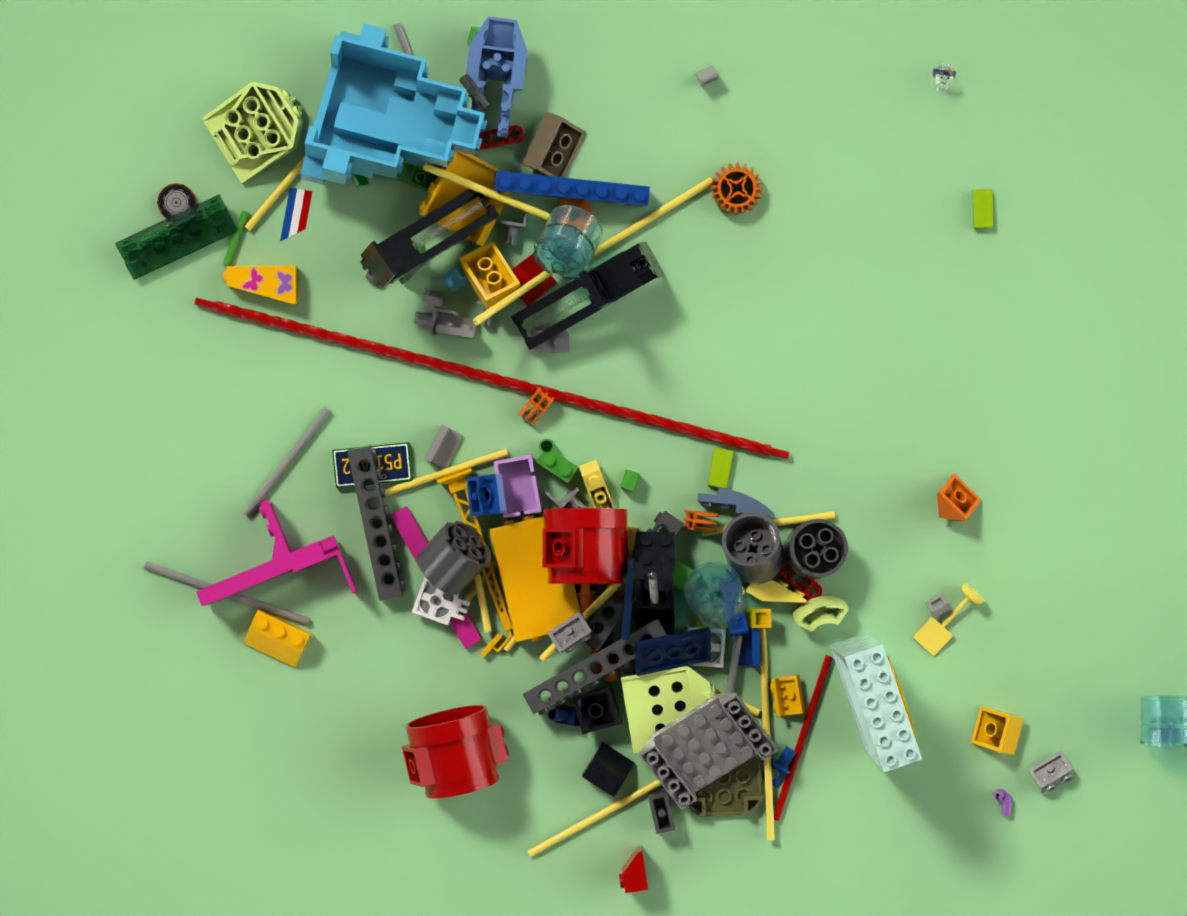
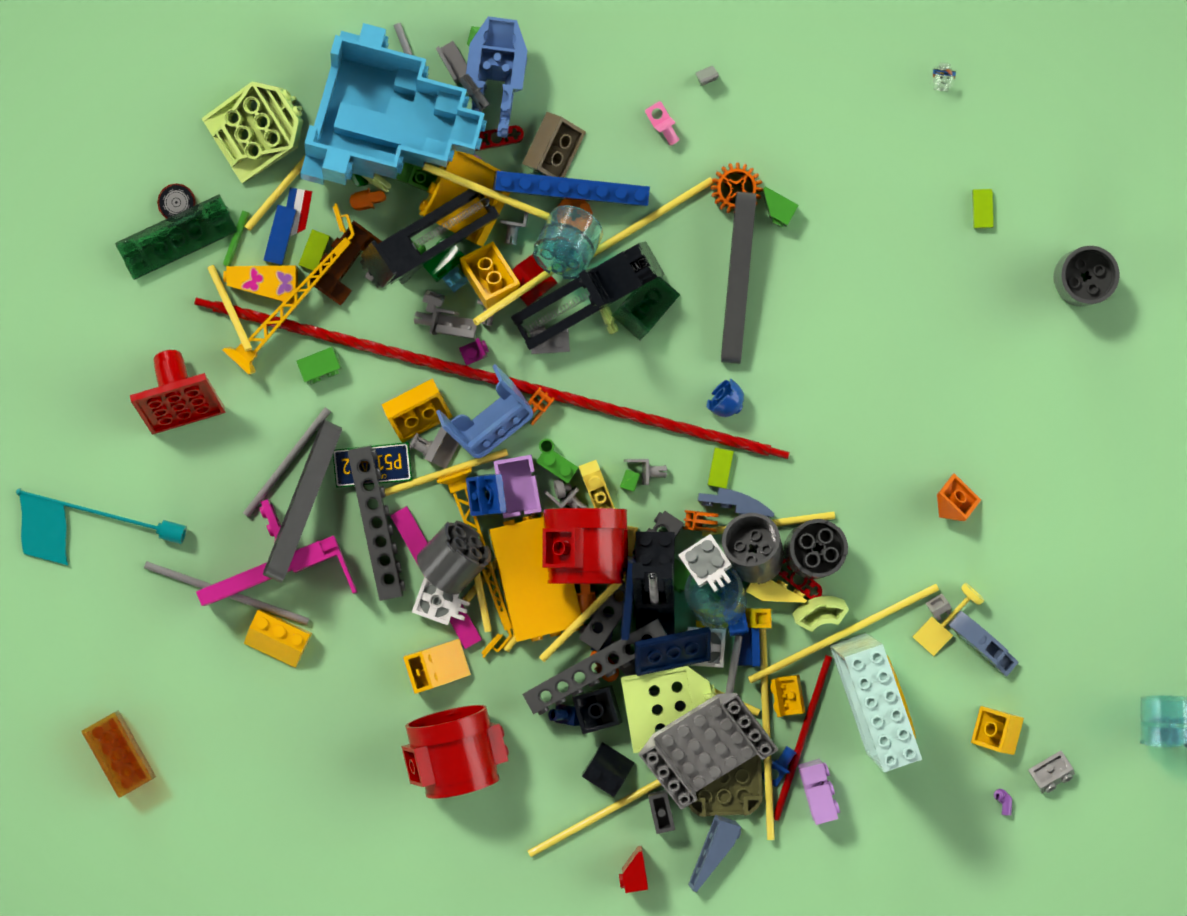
light grey bracket [547,612,594,654] -> none
none -> teal flag [16,488,187,565]
none -> clear orange brick [81,710,156,798]
none -> red piece [130,350,226,435]
none -> light yellow piece [207,265,252,351]
none -> yellow piece [222,203,355,375]
none -> dark grey beam [263,420,342,583]
none -> blue tile [264,205,297,265]
none -> bright green brick [296,347,342,385]
none -> lime tile [298,229,331,270]
none -> reddish brown bracket [311,220,382,306]
none -> orange arm [350,188,386,211]
none -> yellowish green axle [362,174,391,193]
none -> yellow slope [381,378,453,443]
none -> yellow slope [403,639,471,694]
none -> light grey bush [409,433,433,456]
none -> green brick [423,236,464,282]
none -> light grey panel [436,41,467,84]
none -> medium blue windscreen [436,364,533,458]
none -> magenta bracket [459,338,489,366]
none -> light grey tile [554,479,572,499]
none -> yellowish green axle [600,306,619,334]
none -> clear green slope [612,277,680,340]
none -> light grey bracket [624,459,667,485]
none -> bright pink bracket [645,101,680,146]
none -> piece [678,534,732,592]
none -> sand blue slope [688,815,741,892]
none -> blue cylinder [706,379,744,417]
none -> dark grey beam [721,192,756,364]
none -> light yellow piece [748,584,939,684]
none -> bright green slope [762,186,799,228]
none -> lavender piece [798,759,840,825]
none -> sand blue slope [948,611,1019,677]
none -> dark grey brick [1053,246,1120,306]

